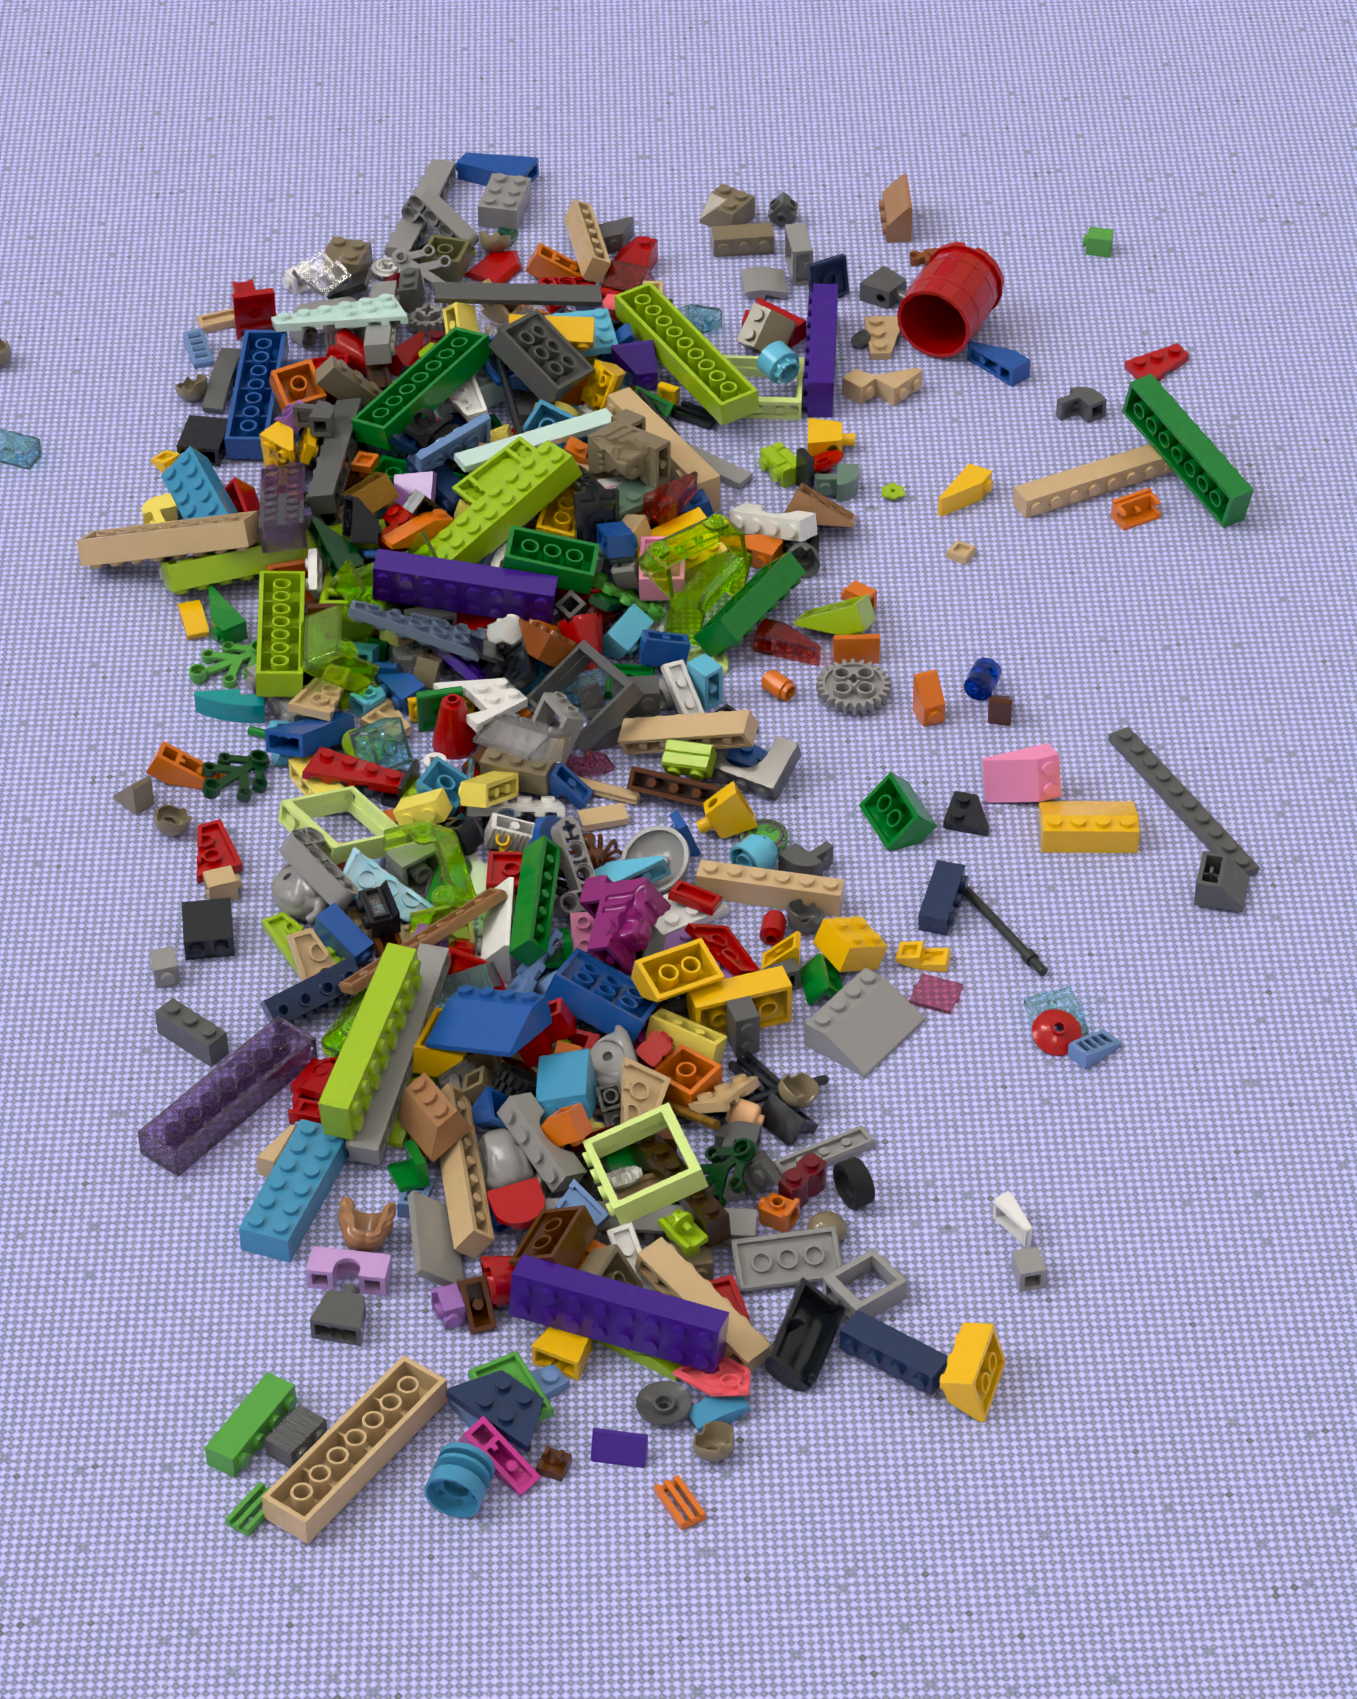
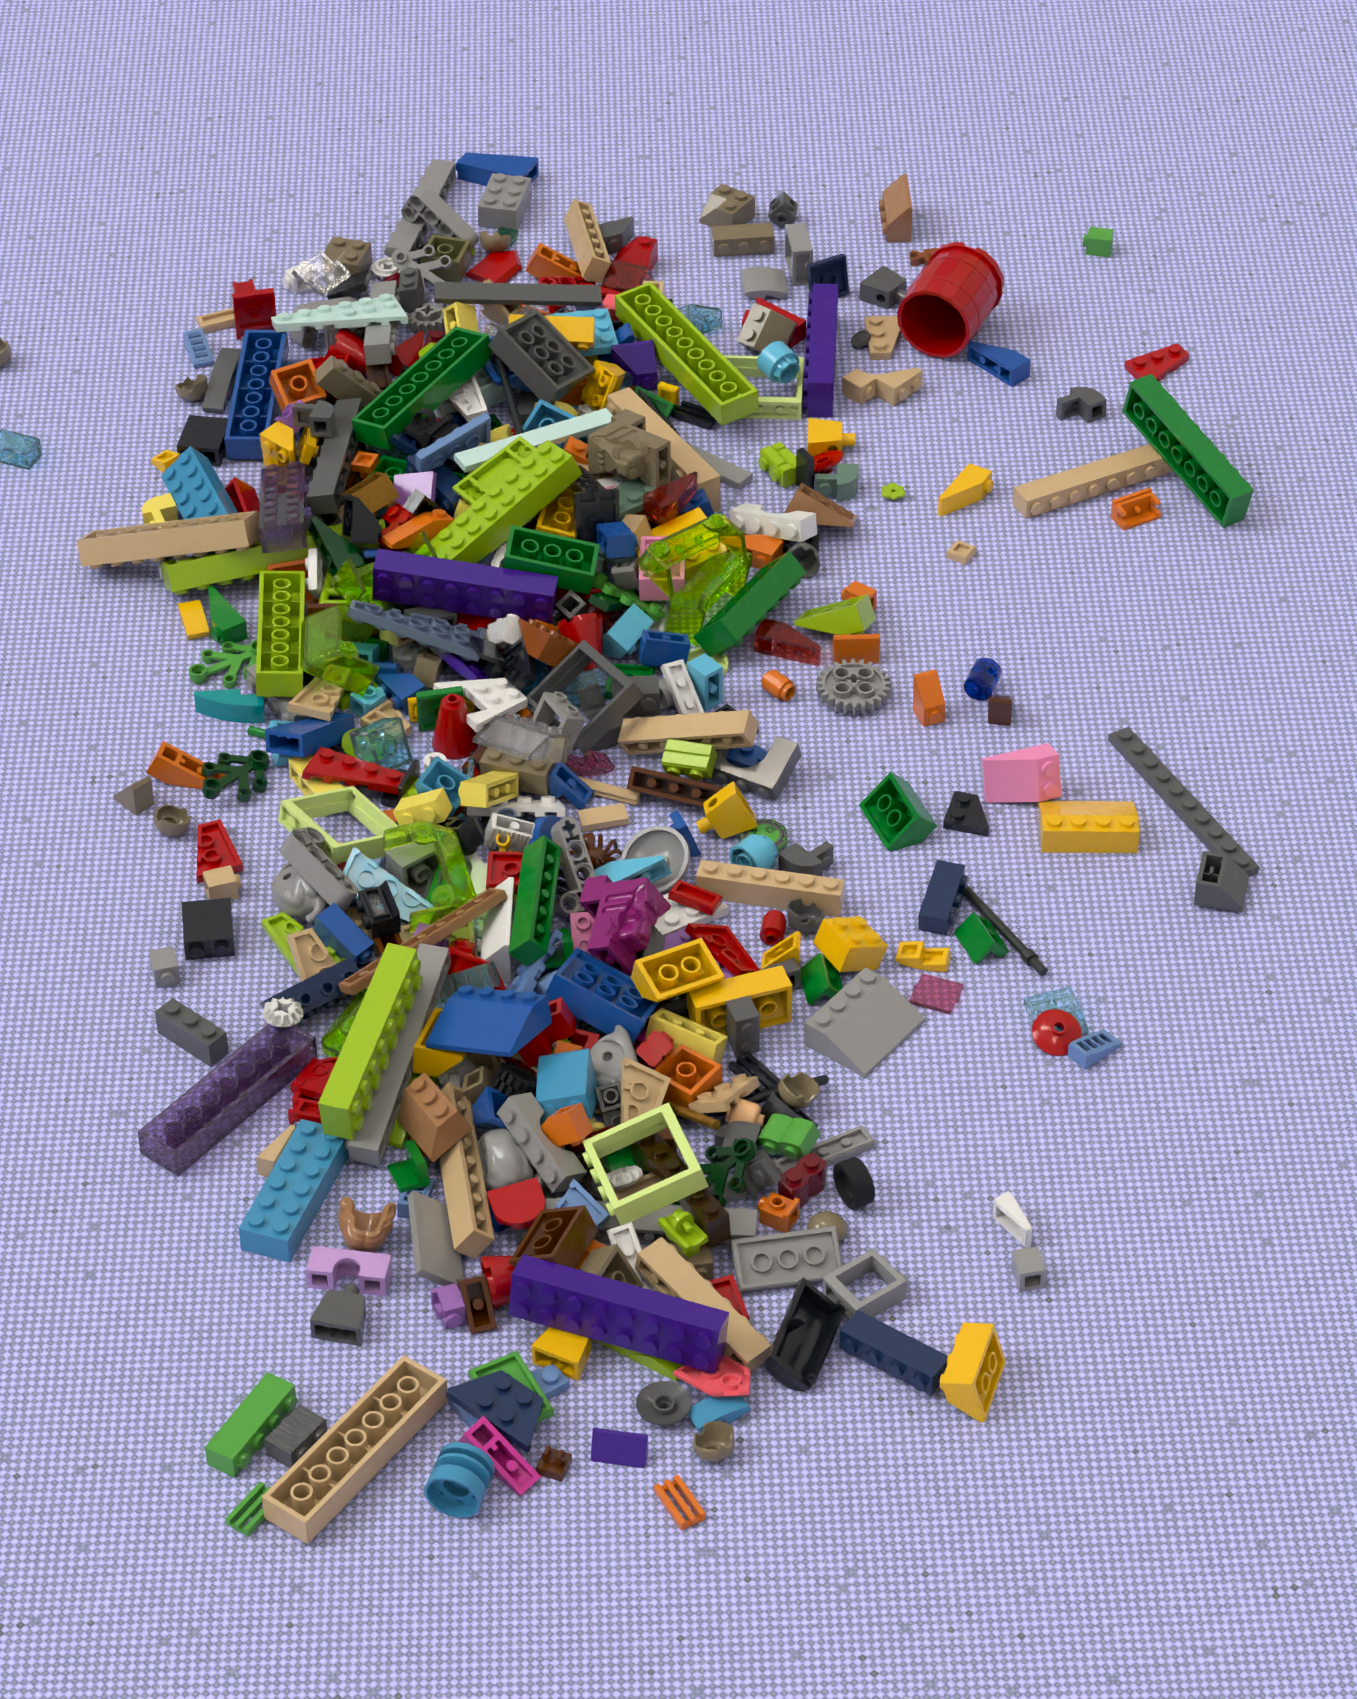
none -> white gear [263,997,303,1027]
none -> bright green brick [758,1114,820,1160]
none -> green panel [954,912,1009,965]

